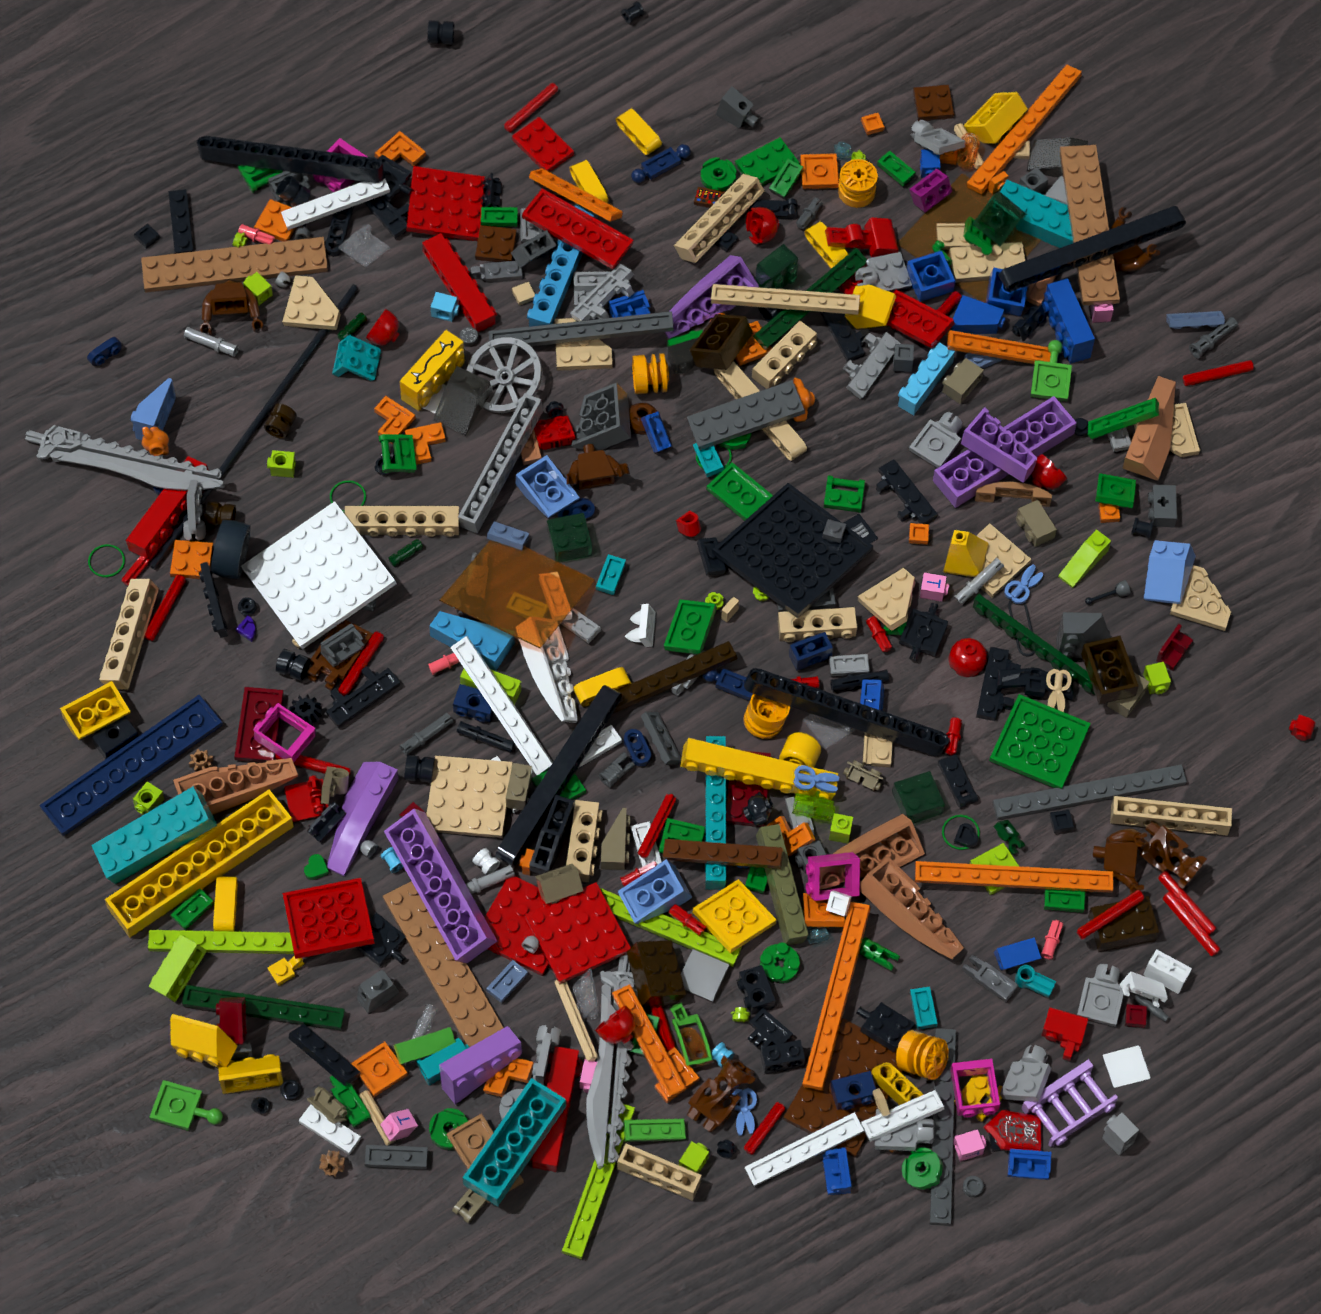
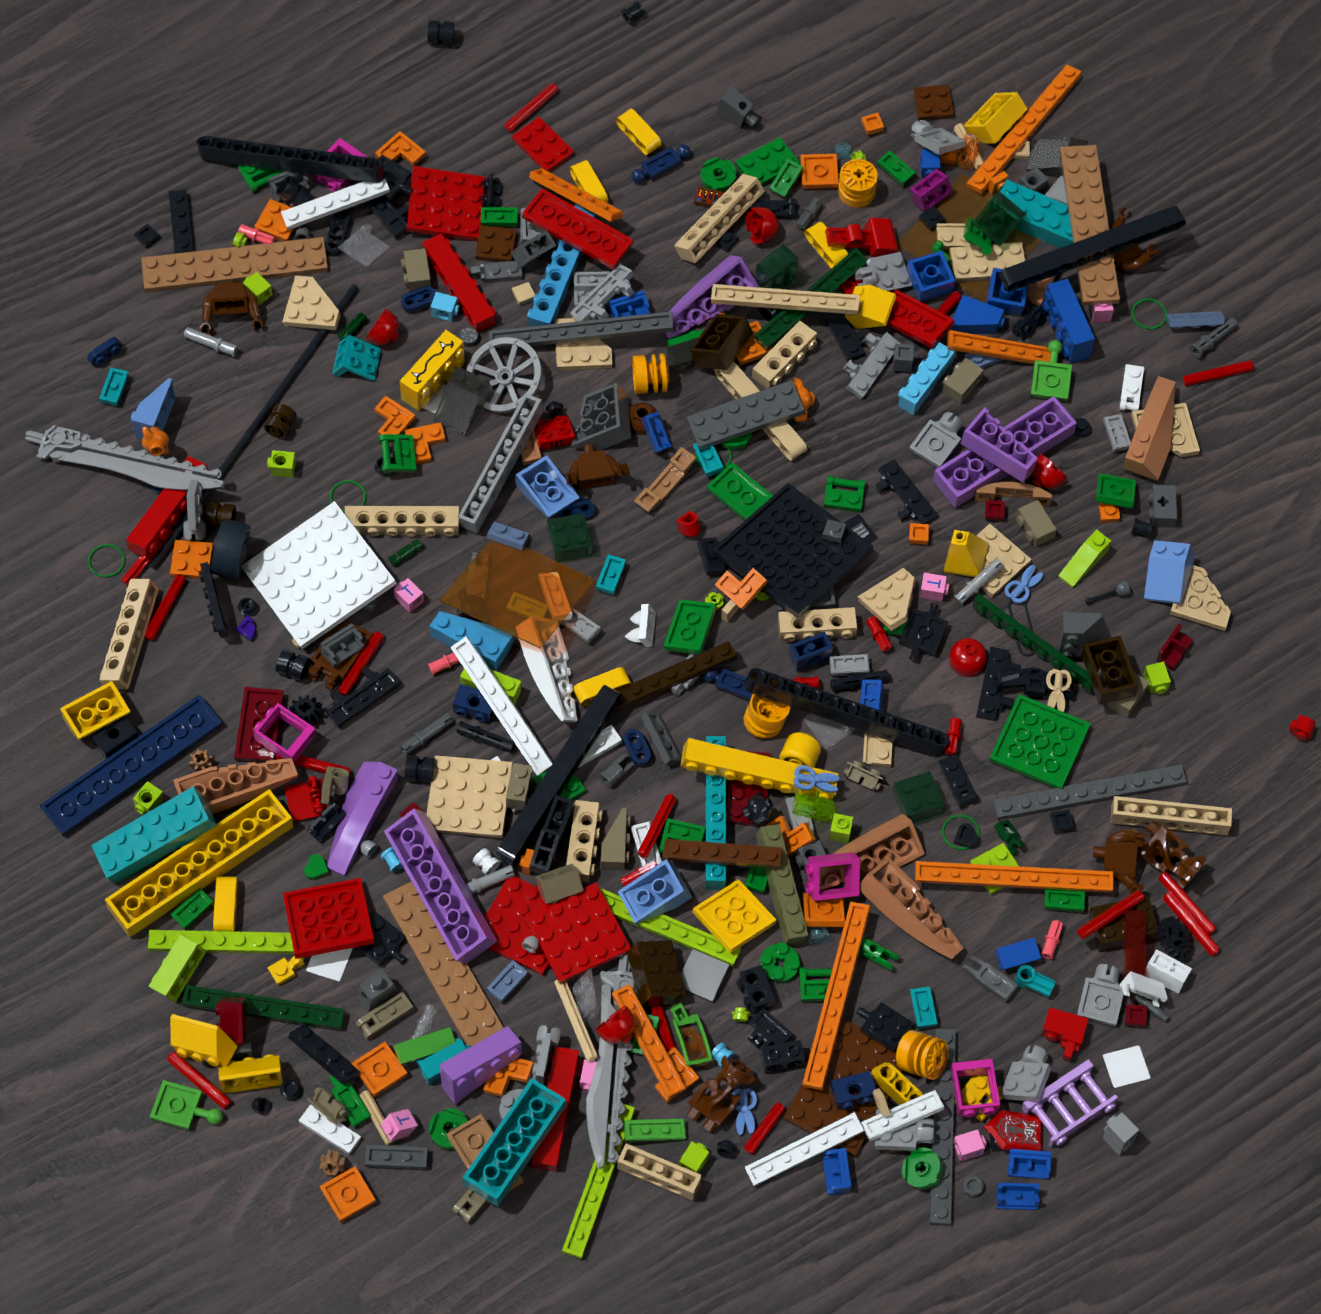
light grey hinge [275,271,290,288] -> none
red axle [669,904,707,936] -> none
white plate [826,890,852,916] -> none
green plate [1088,397,1159,439] -> none
none -> teal plate [99,368,129,406]
none -> red axle [167,1052,231,1109]
none -> white sticker [306,948,353,981]
none -> orange plate [320,1166,376,1223]
none -> dark tan plate [355,991,414,1040]
none -> bright pink brick [394,578,424,613]
none -> dark tan brick [401,248,431,292]
none -> dark blue plate [401,286,436,312]
none -> medium nougat slope [634,447,696,513]
none -> orange plate [715,568,769,610]
none -> green plate [799,967,833,1002]
none -> black plate [919,206,945,231]
none -> dark red plate [985,500,1005,521]
none -> blue hinge [996,1183,1040,1210]
none -> white plate [1119,364,1144,411]
none -> clear red plate [1124,910,1146,978]
none -> green piece [1132,299,1167,330]
none -> black gear [1156,916,1193,960]

